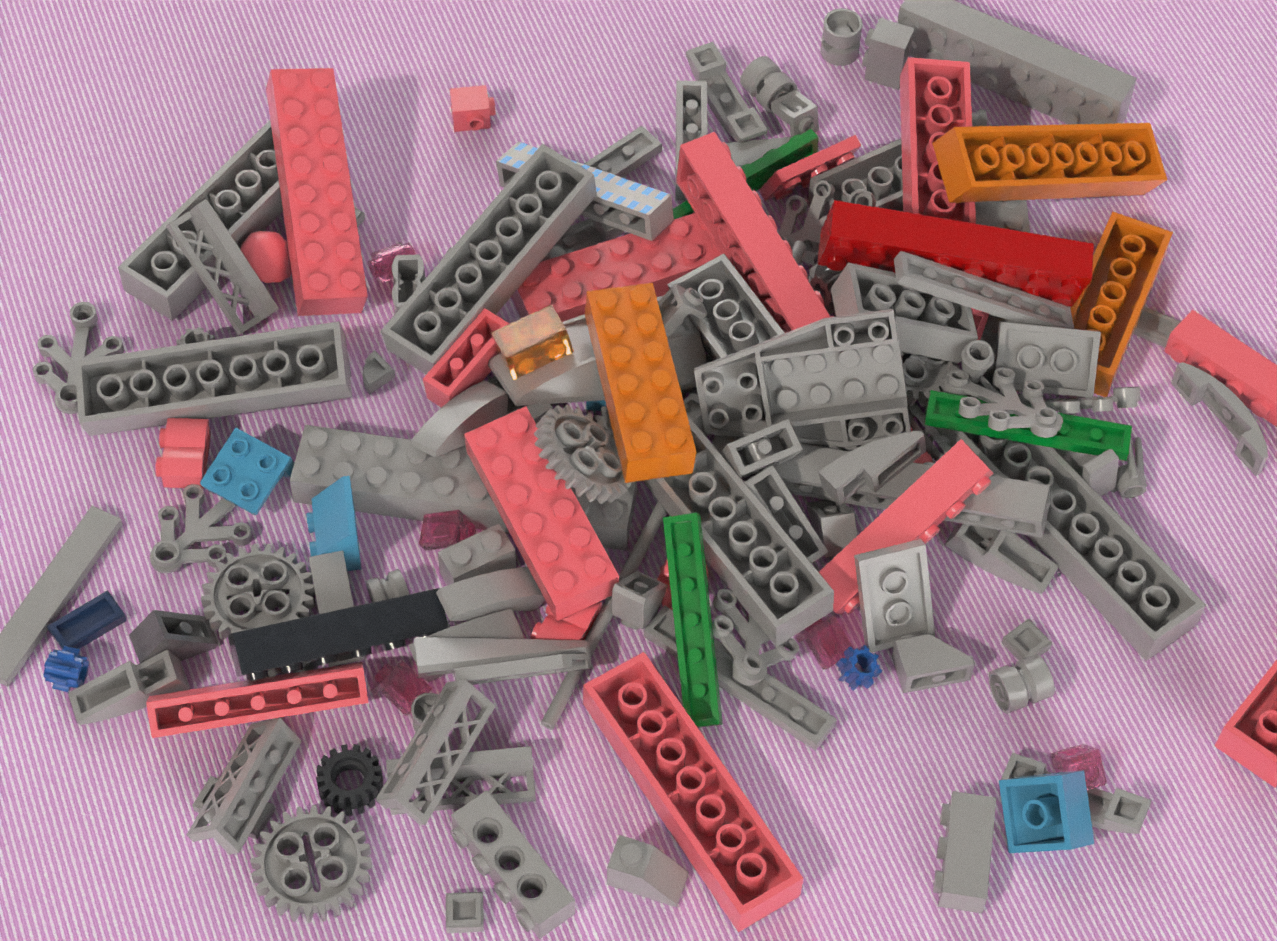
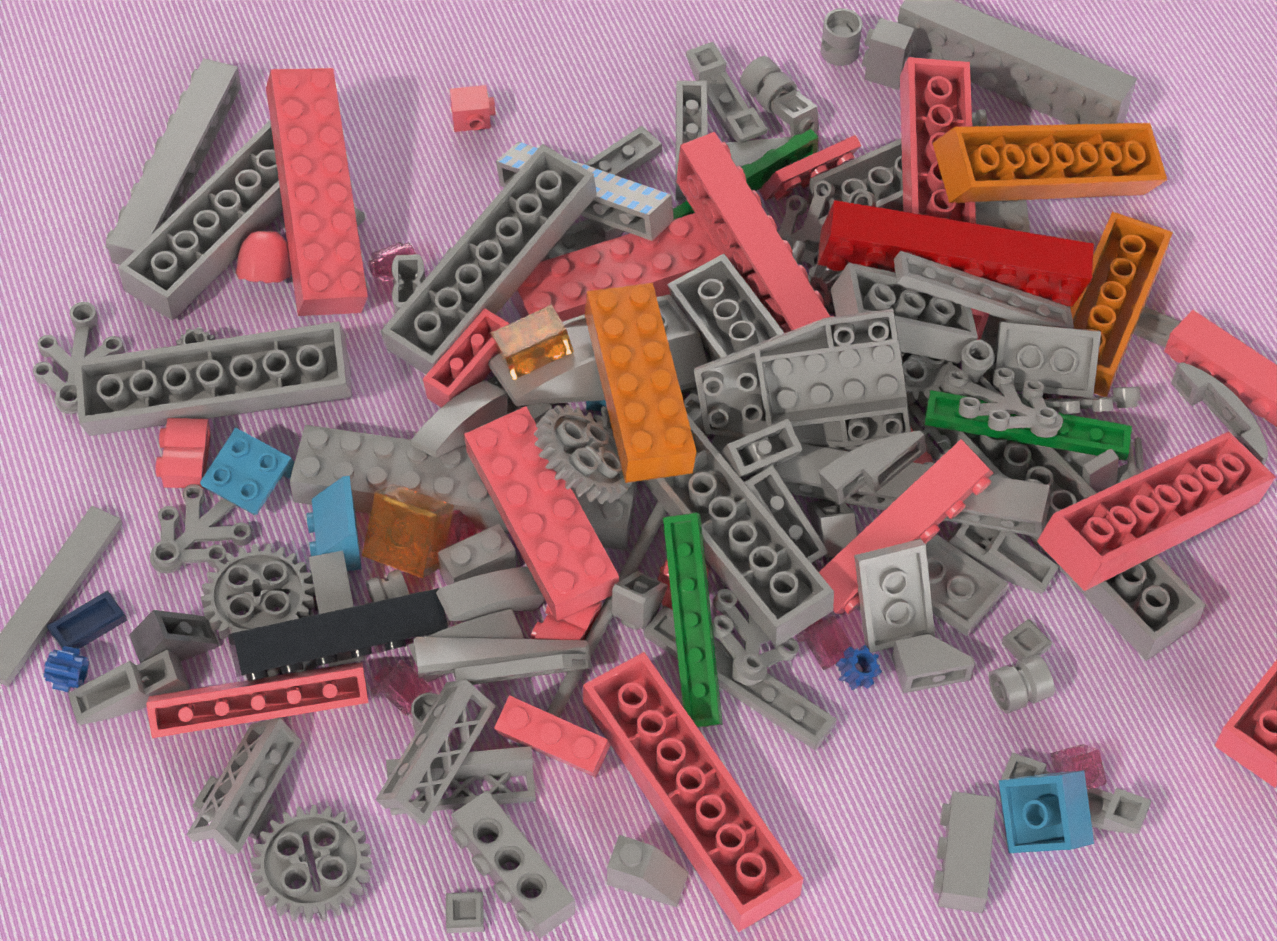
light grey fence [166,199,279,335] -> none
black tyre [316,744,383,816] -> none
light grey tile [362,350,396,394] -> none
light grey bracket [658,284,708,336] -> none
none -> light grey brick [106,58,241,265]
none -> clear orange brick [362,483,454,578]
none -> coral brick [494,695,611,778]
none -> light grey plate [925,534,1009,636]
none -> coral brick [1037,431,1276,591]

